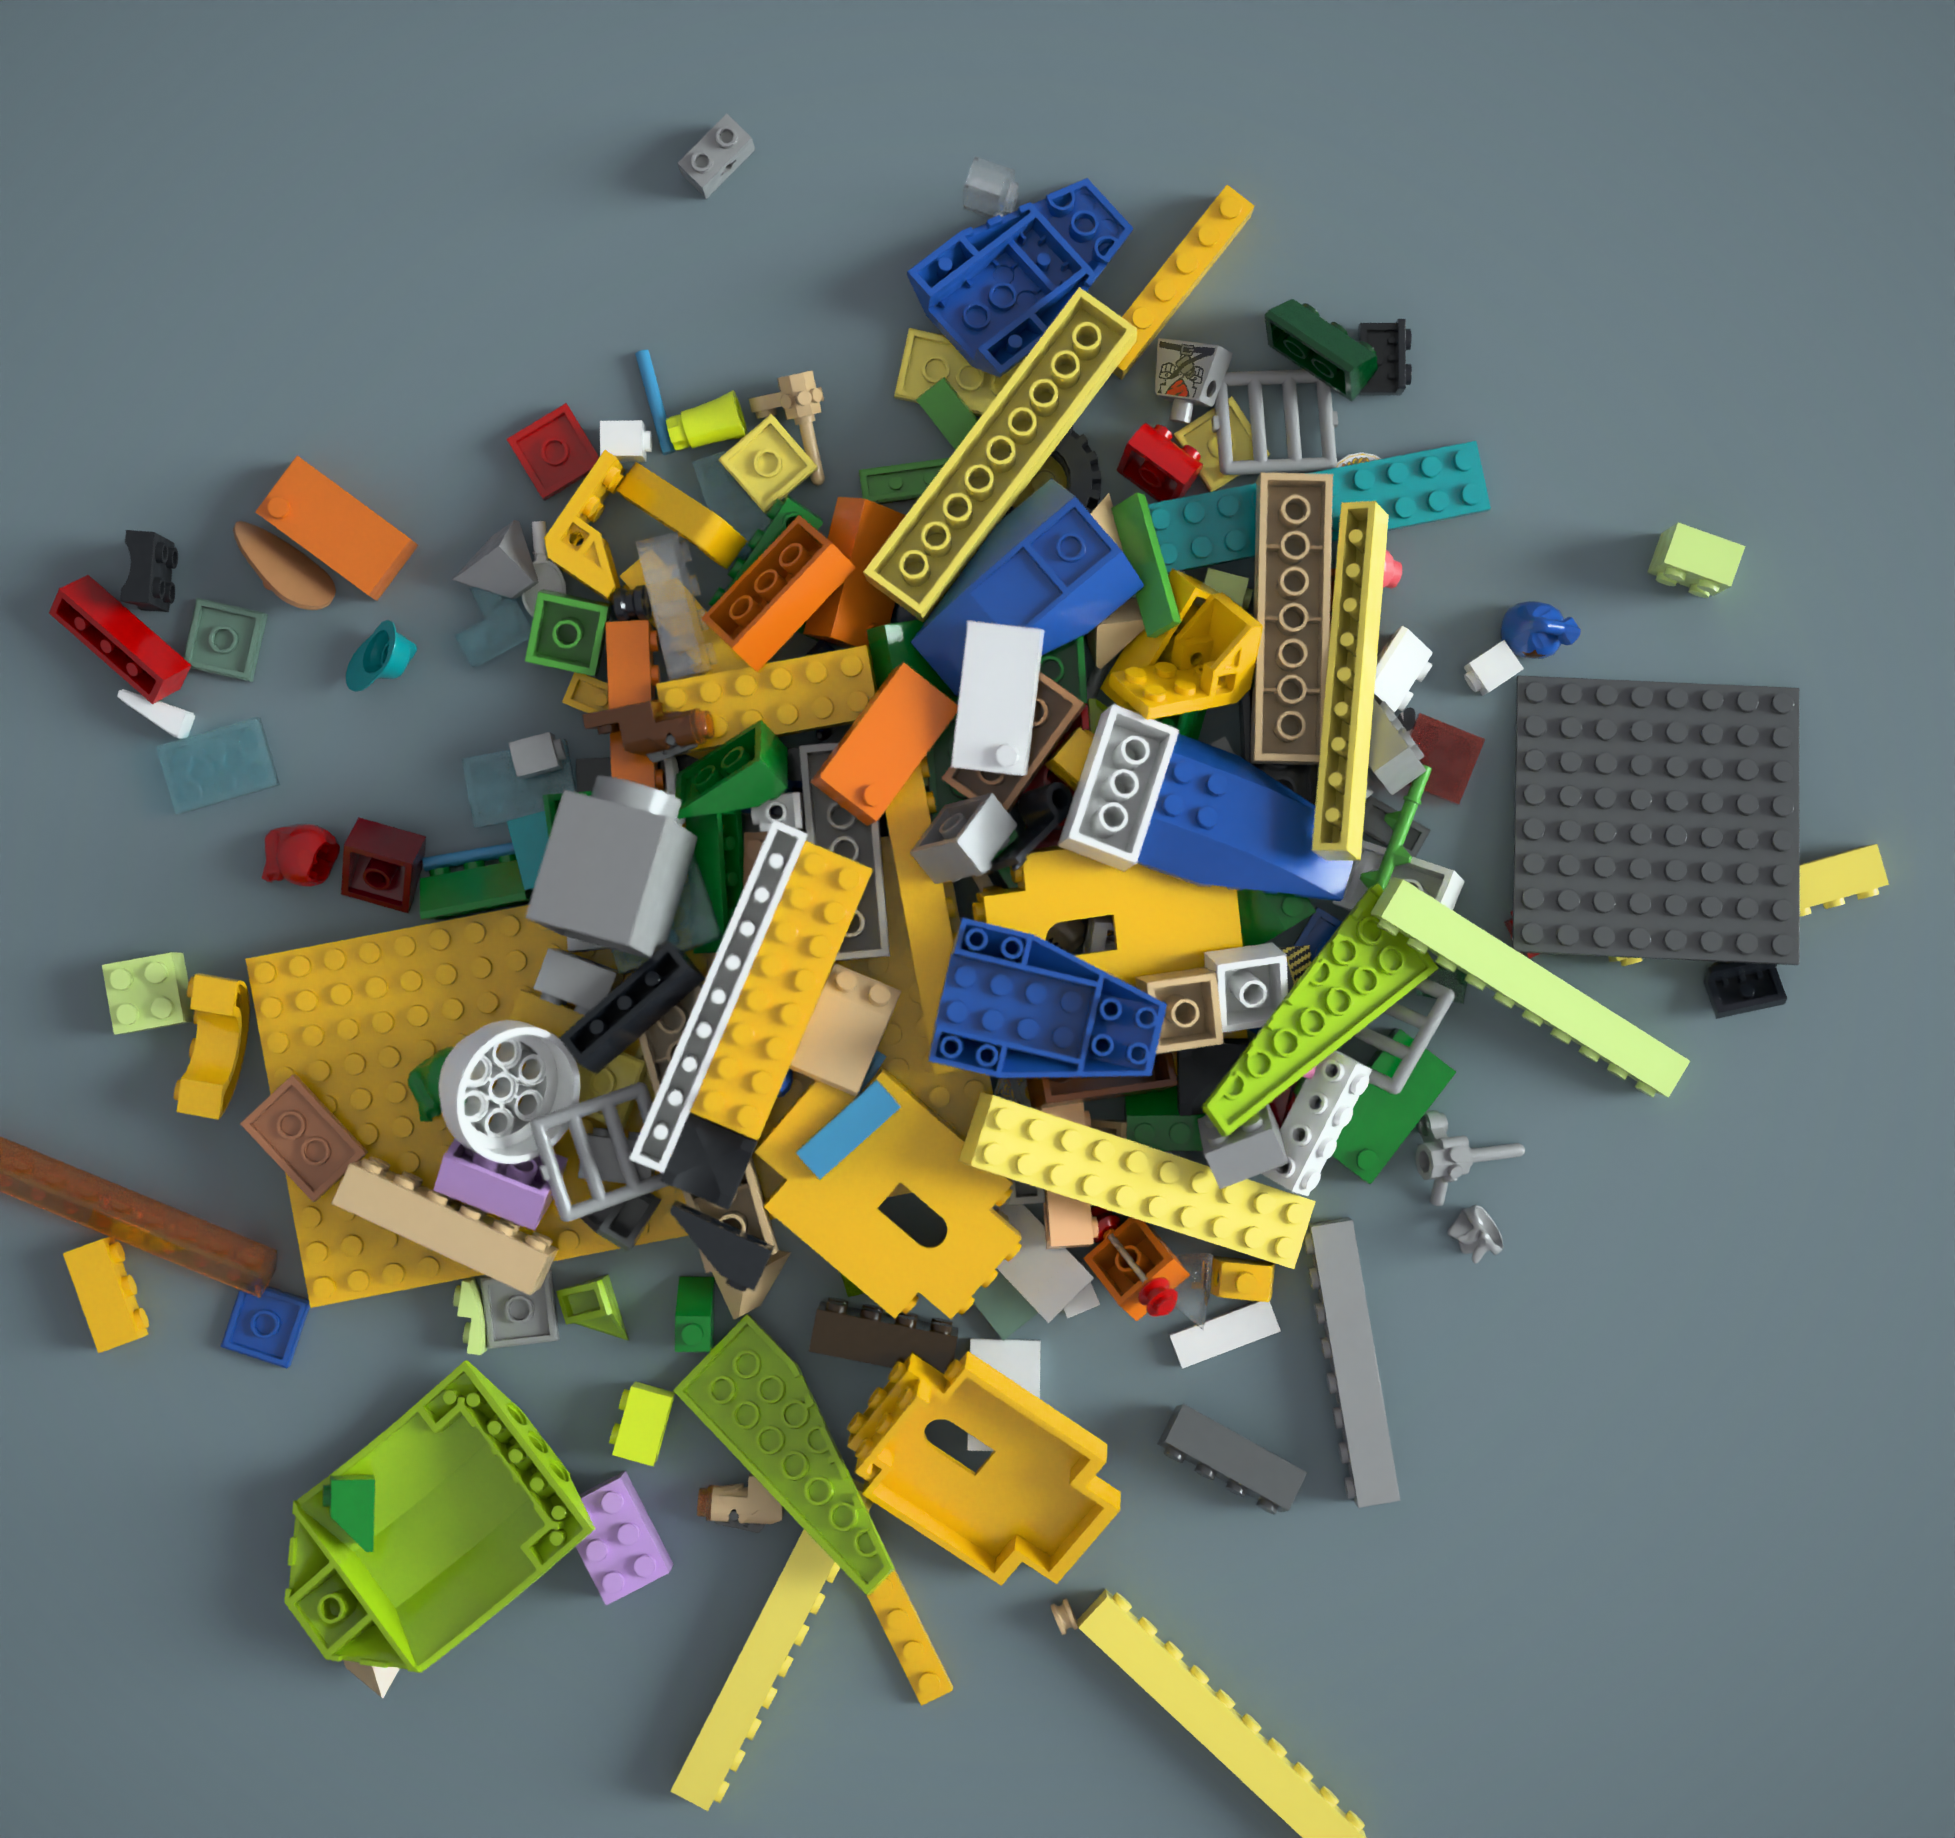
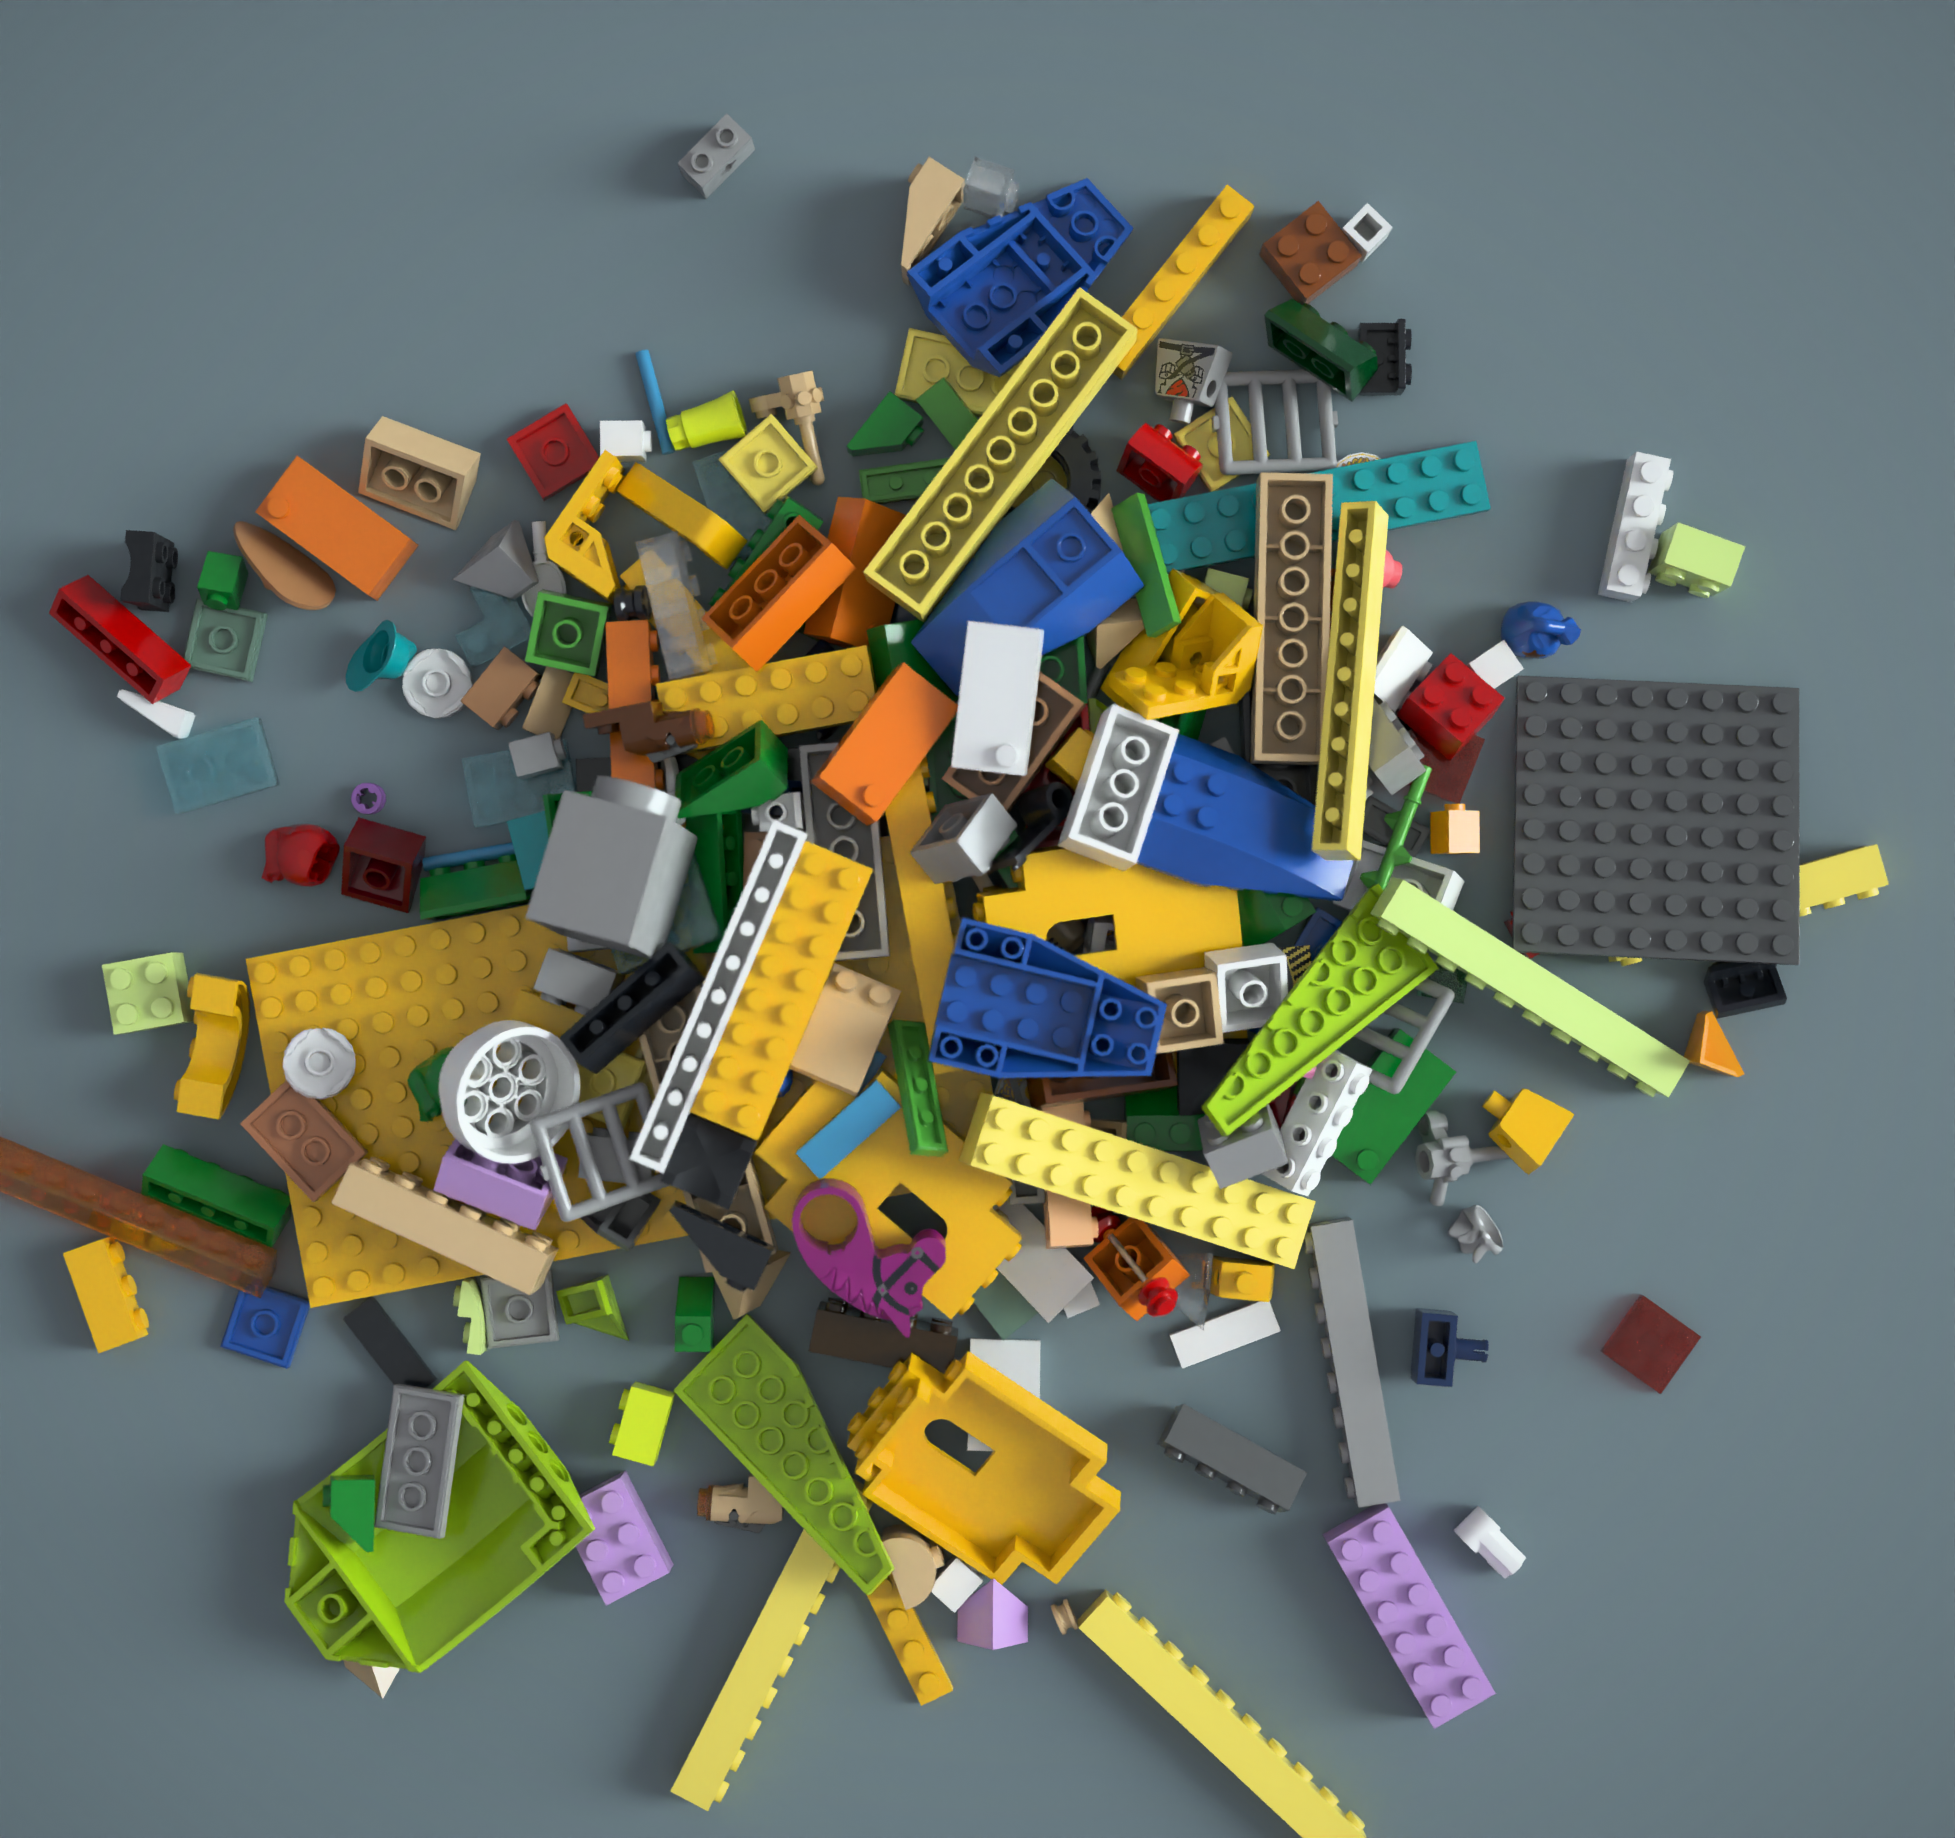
none -> green brick [141,1144,292,1249]
none -> green brick [197,551,249,610]
none -> white tile [282,1028,356,1099]
none -> black tile [343,1296,437,1388]
none -> medium lavender bush [351,783,386,814]
none -> tan slope [358,416,481,530]
none -> light grey tile [374,1384,464,1539]
none -> white tile [402,648,473,719]
none -> medium nougat brick [460,646,542,730]
none -> tan slope [522,666,573,739]
none -> magenta animal [792,1178,946,1338]
none -> green slope [846,391,925,457]
none -> tan brick [881,1524,945,1610]
none -> bright green tile [888,1019,948,1157]
none -> tan slope [901,157,965,286]
none -> white brick [931,1555,983,1613]
none -> lavender slope [957,1578,1028,1650]
none -> dark orange brick [1259,201,1362,305]
none -> lavender brick [1322,1503,1496,1729]
none -> white brick [1342,203,1393,263]
none -> red brick [1397,653,1505,761]
none -> dark blue brick [1410,1308,1489,1387]
none -> brick [1430,804,1480,855]
none -> white piece [1453,1506,1526,1579]
none -> yellow torso [1482,1088,1574,1175]
none -> white brick [1597,452,1673,602]
none -> clear red plate [1600,1294,1701,1394]
none -> light orange slope [1683,1011,1744,1077]

